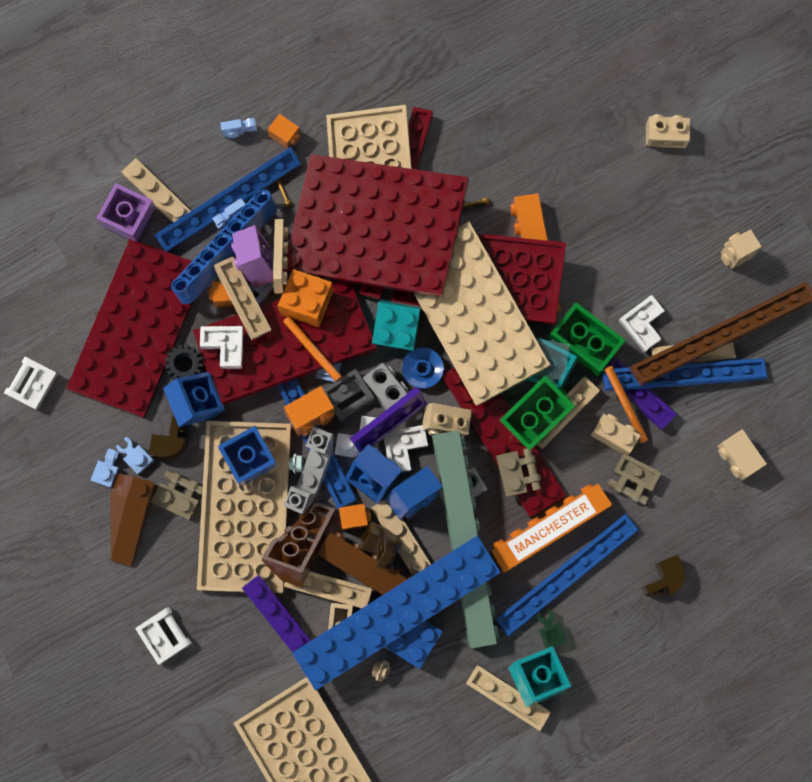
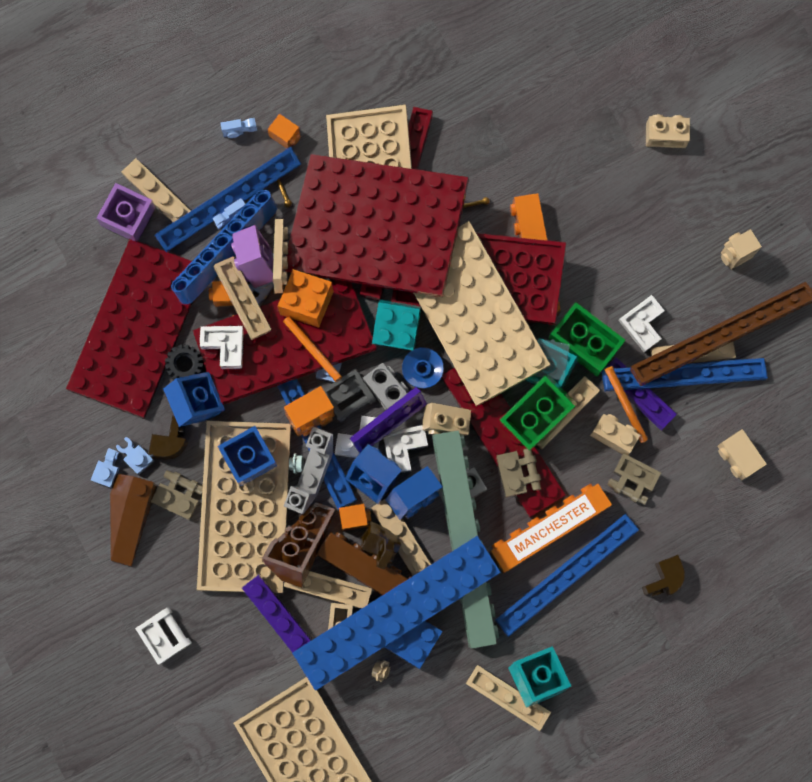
white plate [4,357,58,410] -> none
clear green plate [536,609,567,649] -> none

